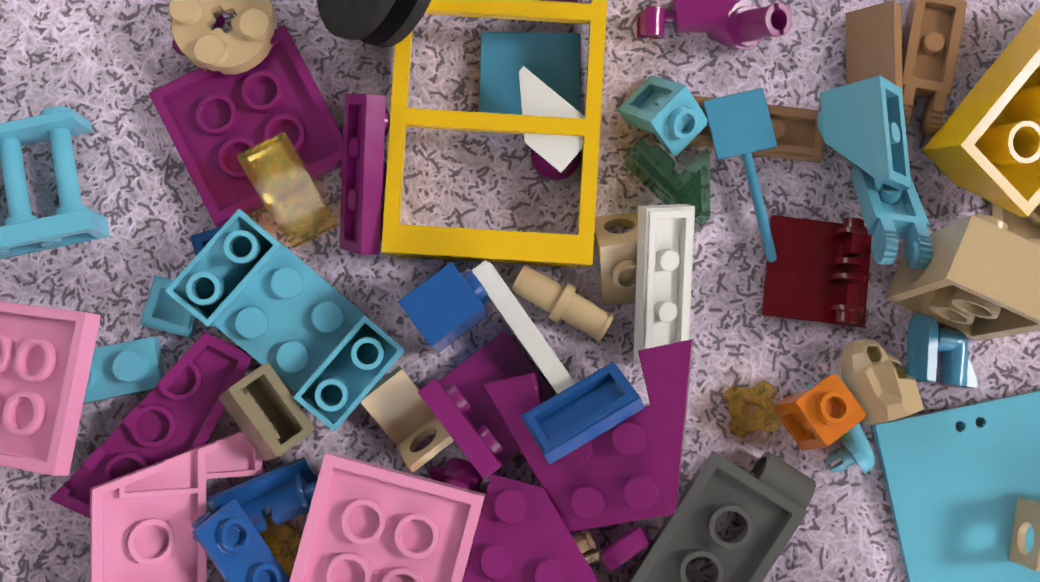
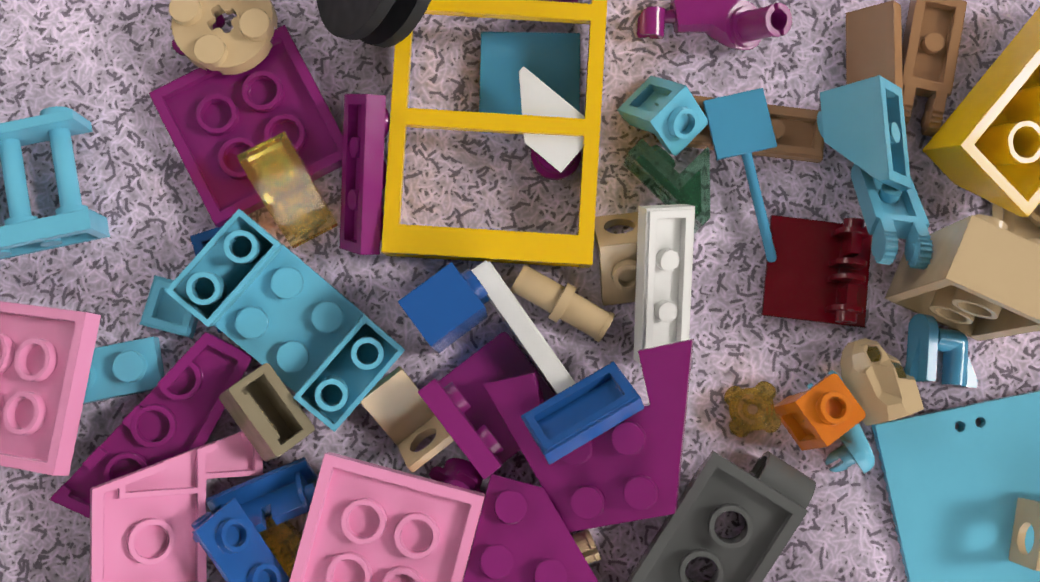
magenta tile [599,525,652,573] -> none

